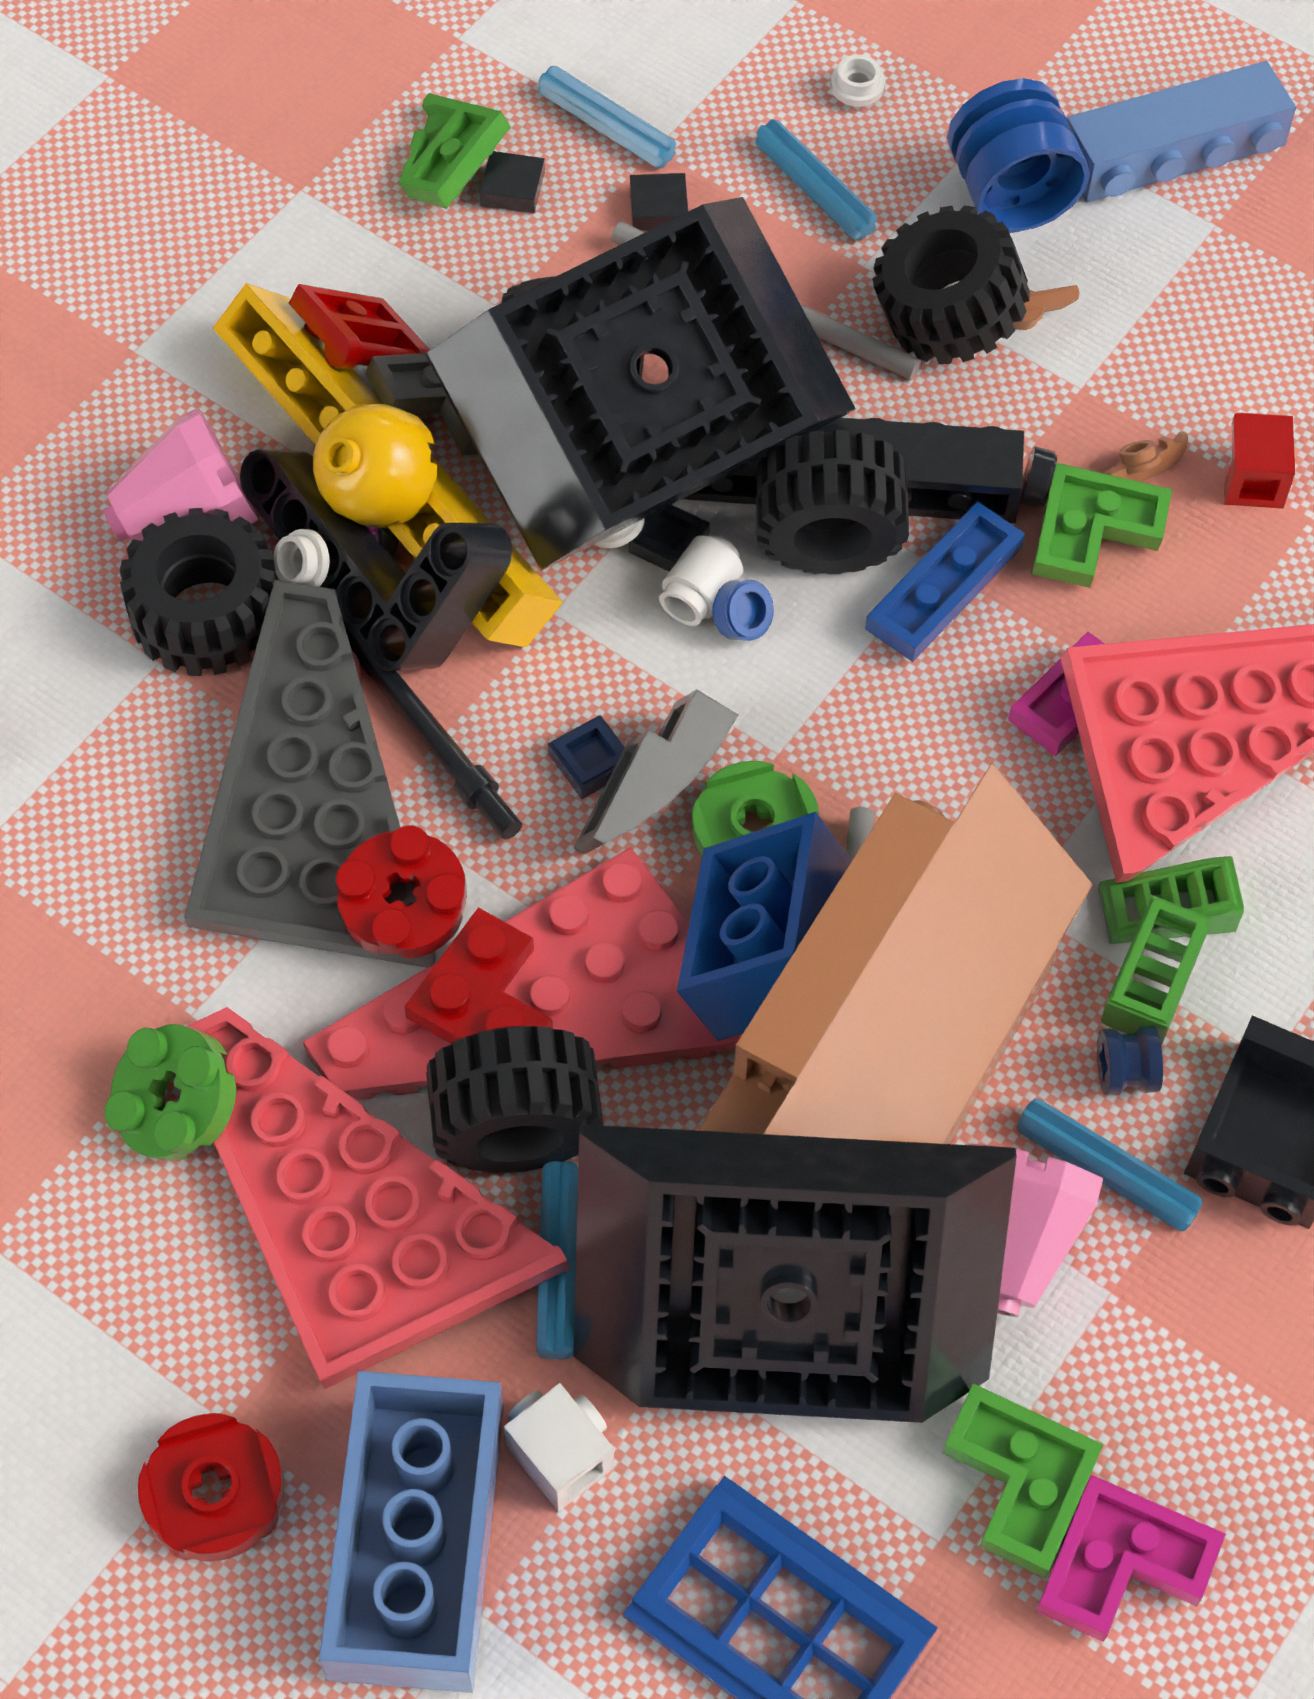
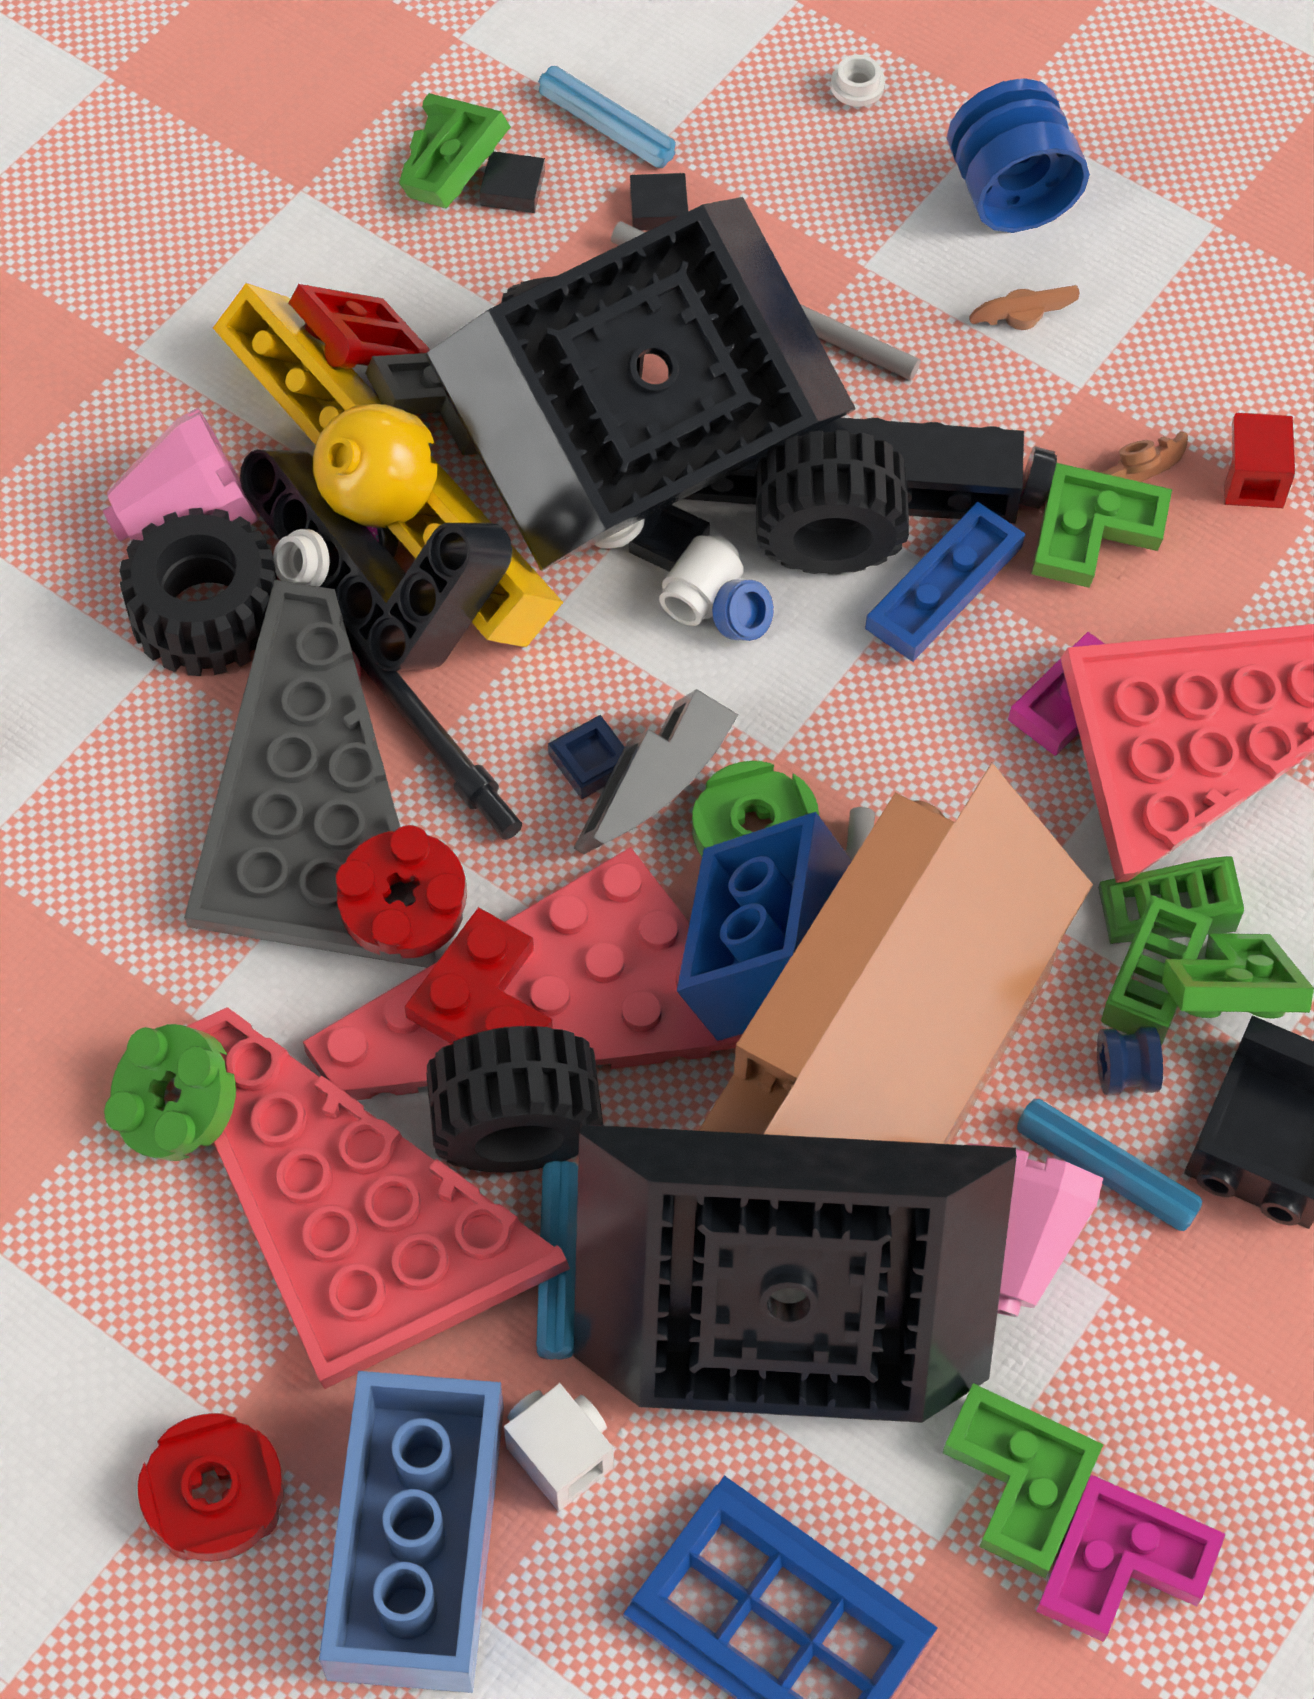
dark azure axle [756,119,877,241] -> none
black tyre [872,205,1030,364] -> none
medium blue brick [1066,61,1296,202] -> none
none -> bright green plate [1162,933,1314,1019]

